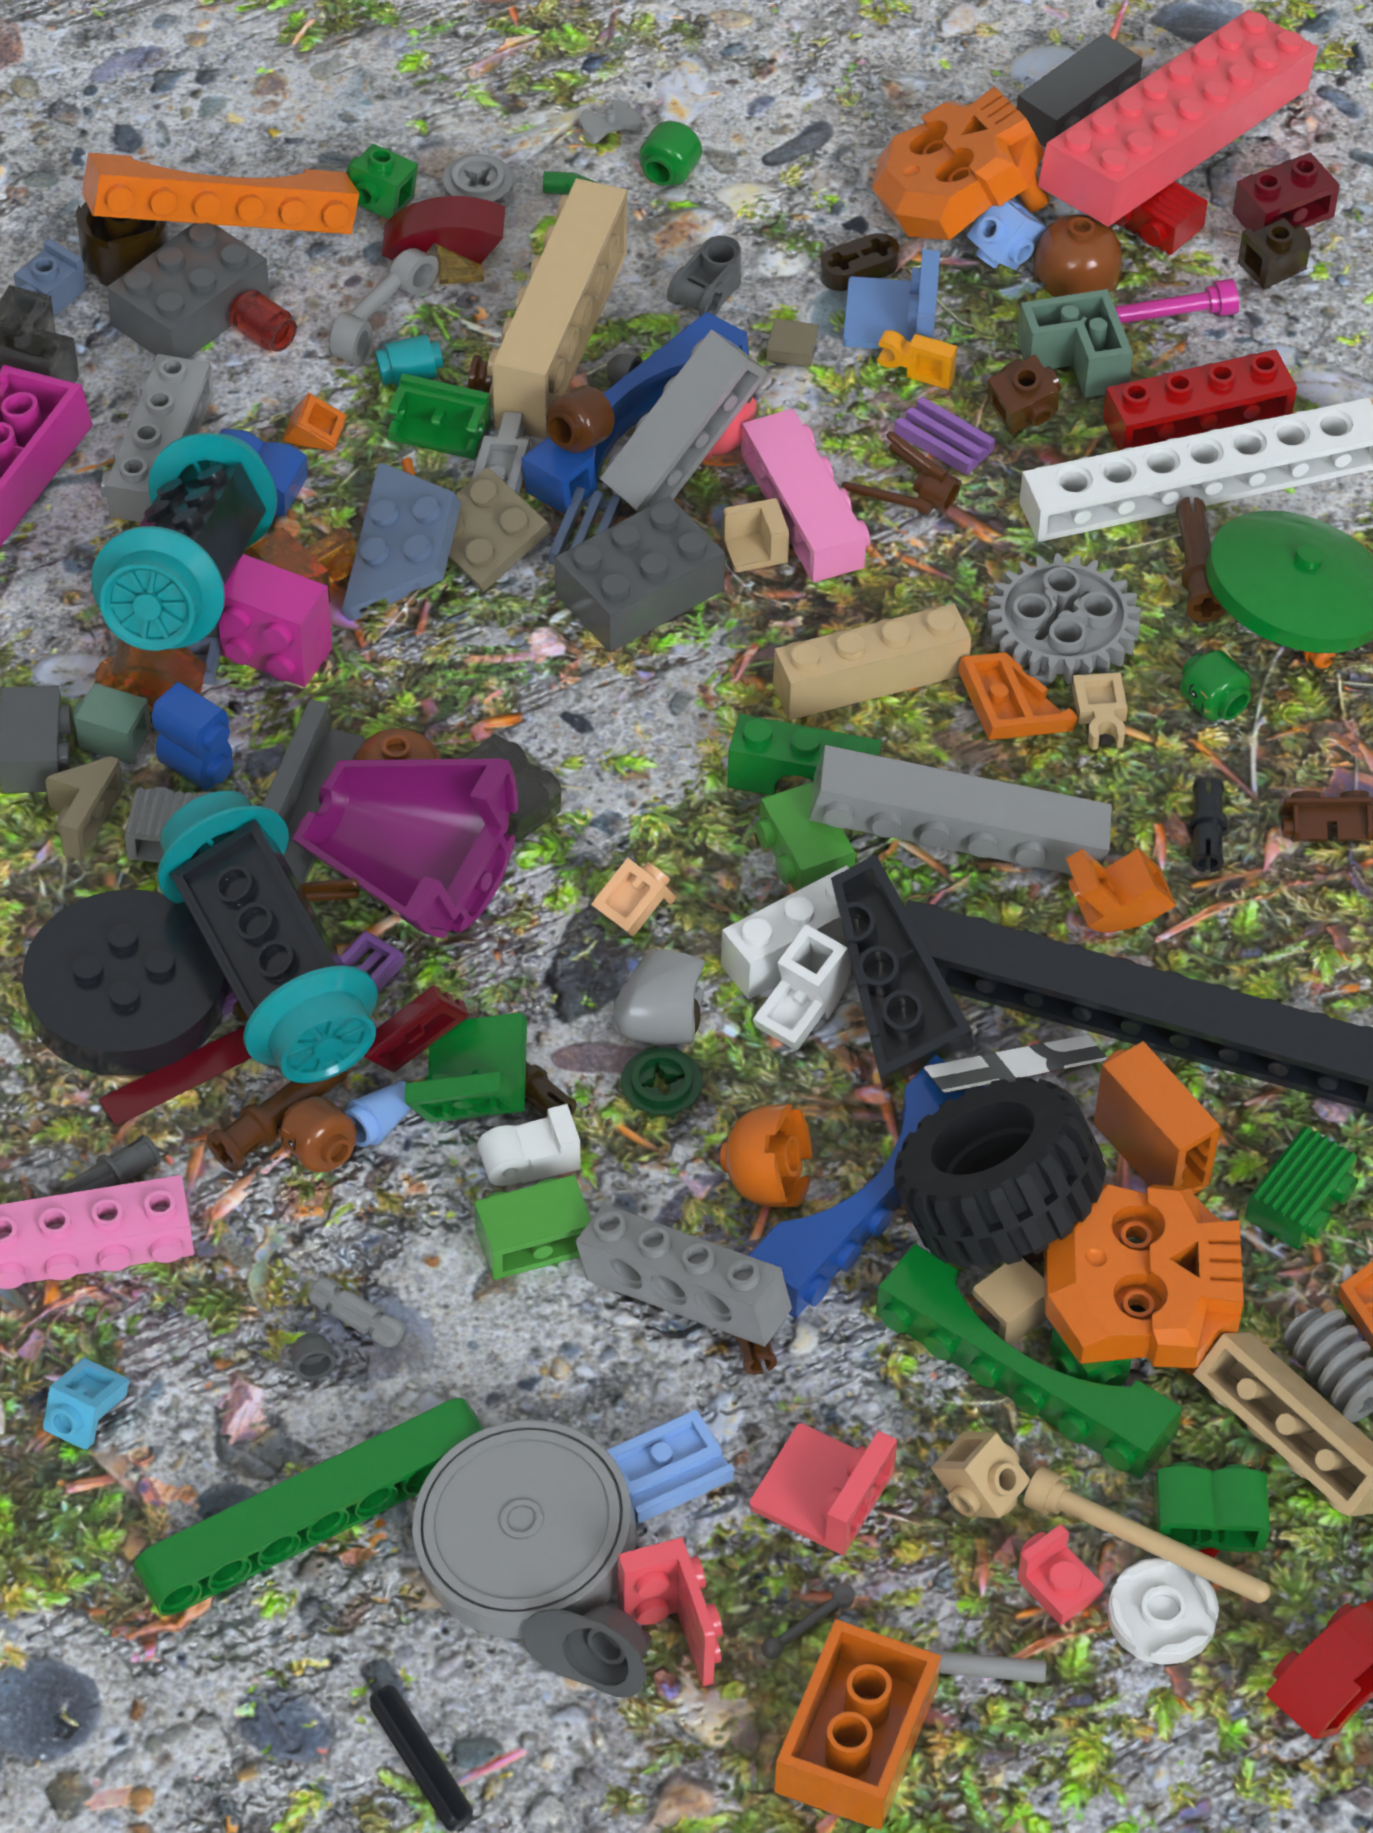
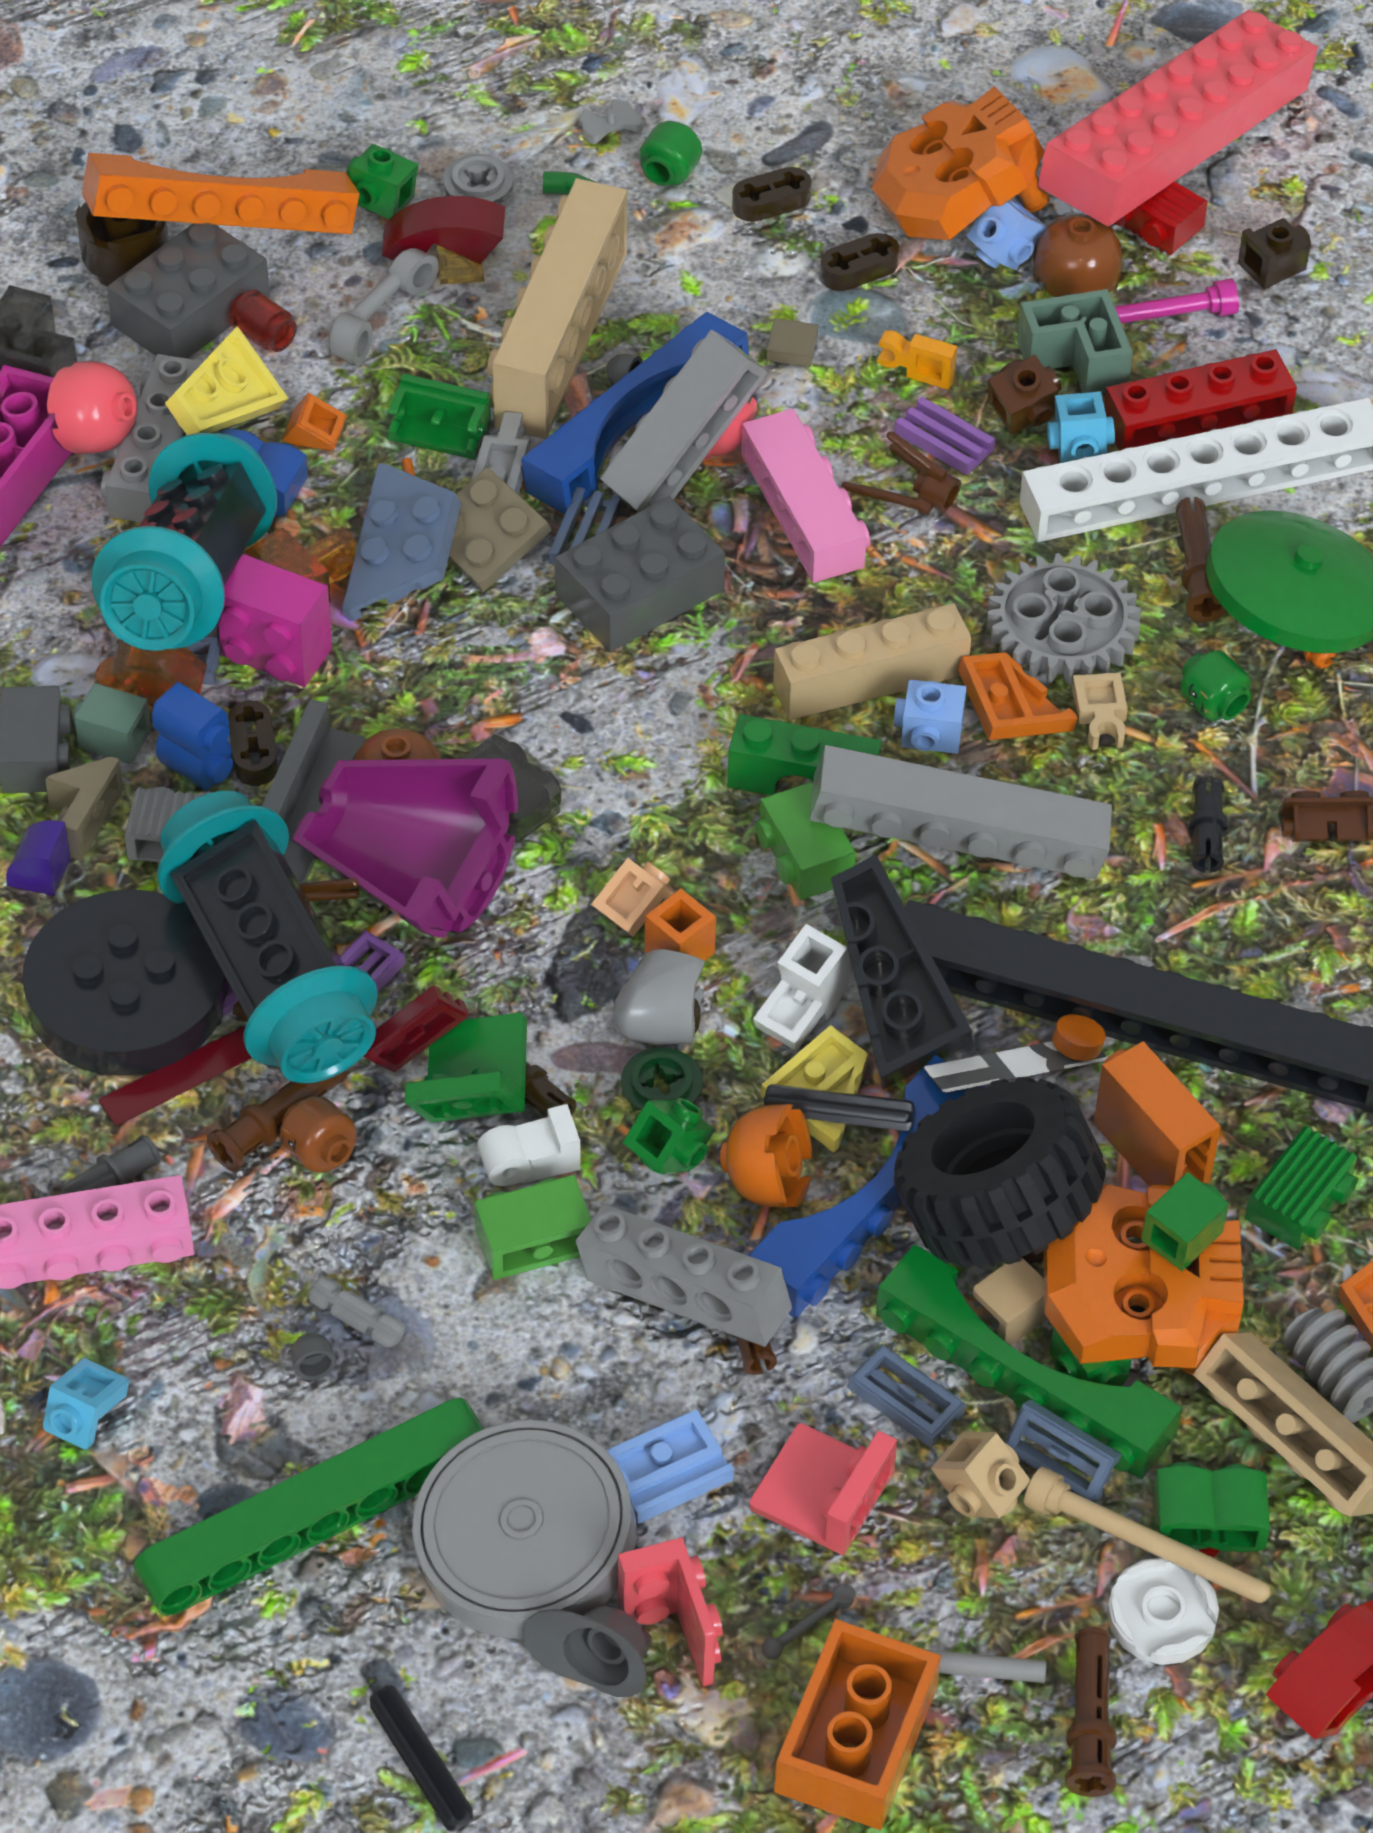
sand blue brick [13,238,86,320] -> none
light blue cone [344,1080,412,1147] -> none
teal brick [375,334,444,388] -> none
reddish brown bush [468,355,493,393] -> none
reddish brown head [546,385,615,453] -> none
dark grey piece [667,235,741,316] -> none
white arch [721,865,849,1000] -> none
tan panel [722,498,789,572] -> none
medium blue bracket [843,249,940,349] -> none
dark grey brick [1016,33,1143,148] -> none
coral bracket [1017,1524,1104,1625] -> none
orange brick [1066,848,1177,933] -> none
dark red brick [1232,152,1340,232] -> none
none -> dark purple brick [6,820,71,896]
none -> coral cylinder [47,361,137,454]
none -> light yellow wing [165,326,289,435]
none -> dark brown beam [228,700,278,786]
none -> green brick [622,1097,715,1175]
none -> orange brick [645,888,716,961]
none -> dark brown beam [732,167,812,222]
none -> light yellow wing [761,1025,868,1153]
none -> black axle [764,1084,916,1131]
none -> sand blue tile [848,1344,966,1449]
none -> light blue brick [893,679,967,754]
none -> sand blue tile [1005,1399,1121,1503]
none -> medium azure brick [1047,391,1115,463]
none -> orange tile [1052,1014,1106,1061]
none -> reddish brown pin [1065,1627,1117,1797]
none -> green brick [1141,1172,1229,1272]

